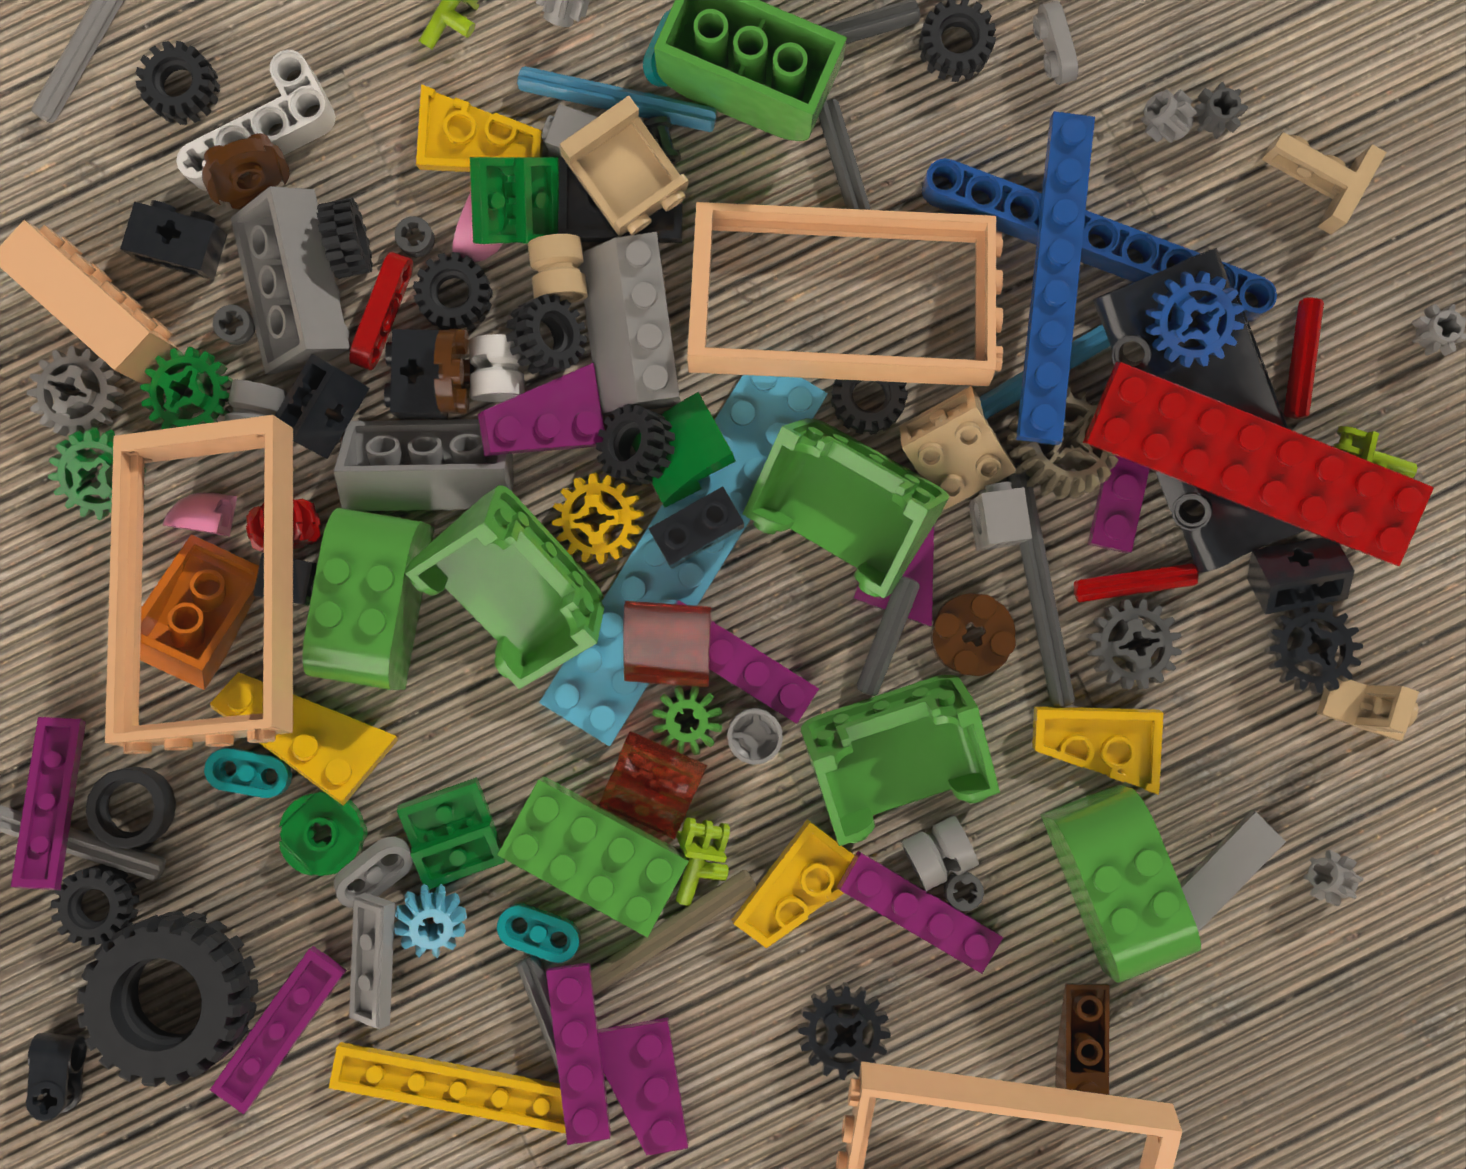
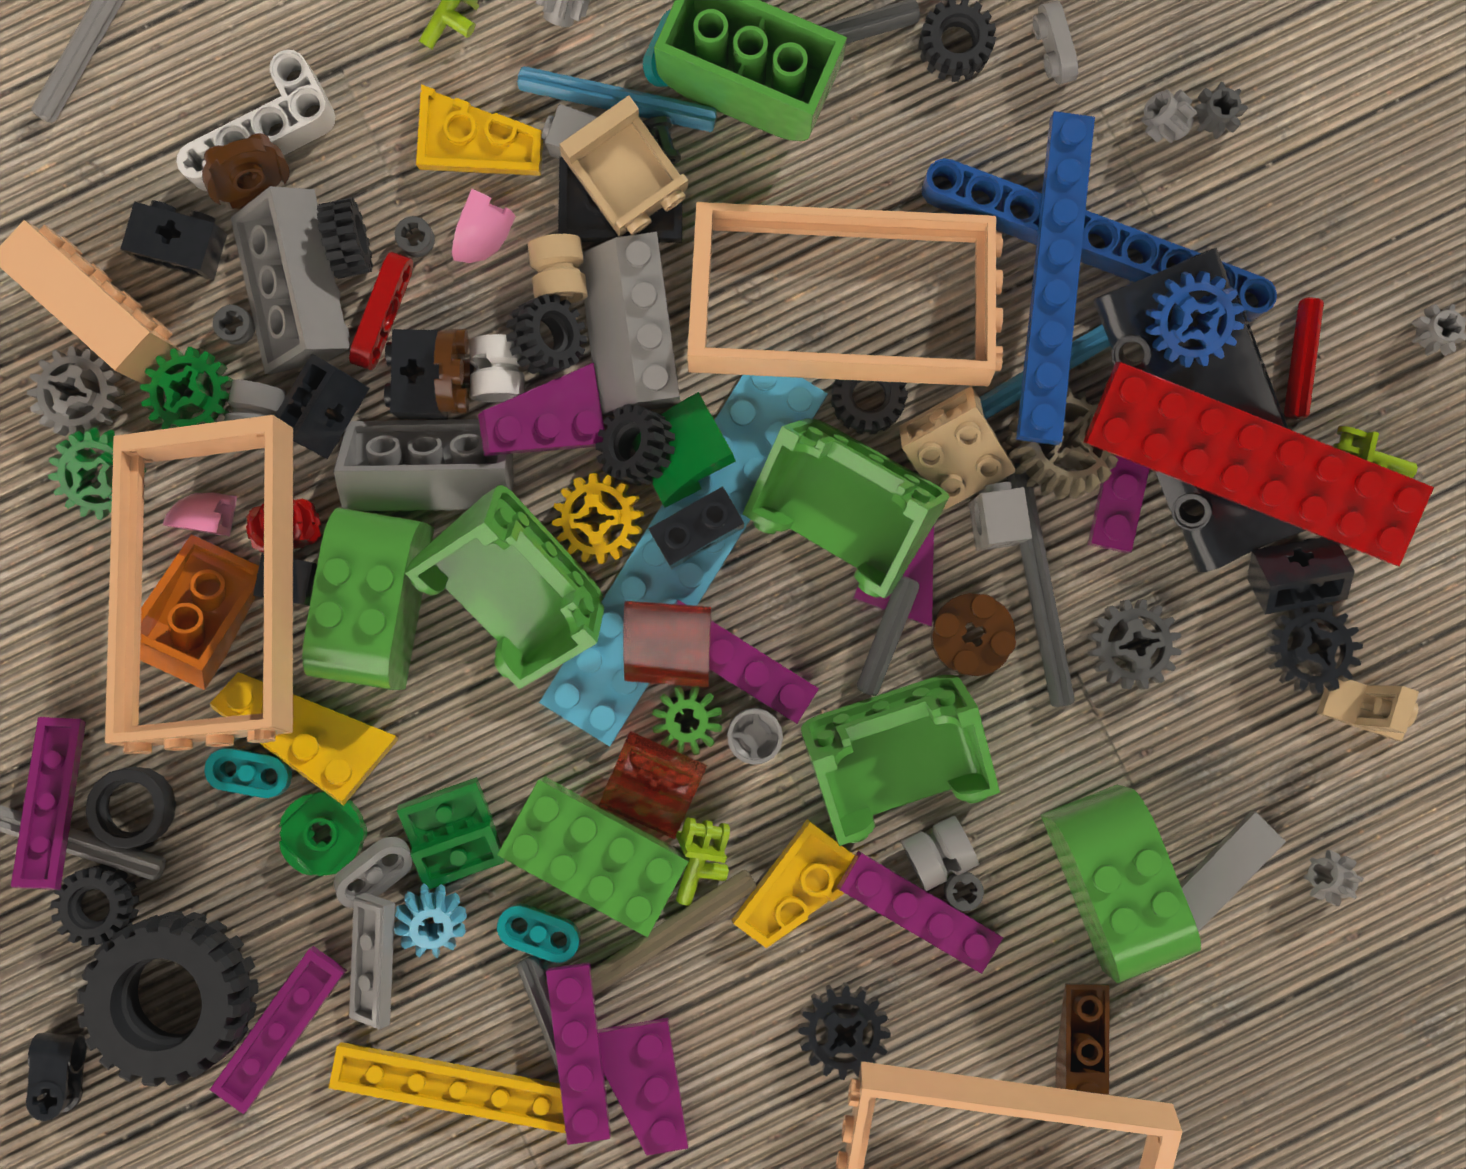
black tyre [136,41,220,125] -> none
black tyre [413,252,493,331] -> none
green slope [470,157,559,244] -> none
dark grey axle [819,99,870,210] -> none
yellow wing [1032,706,1164,795] -> none
red axle [1074,563,1199,602] -> none
tan bracket [1261,132,1387,235] -> none

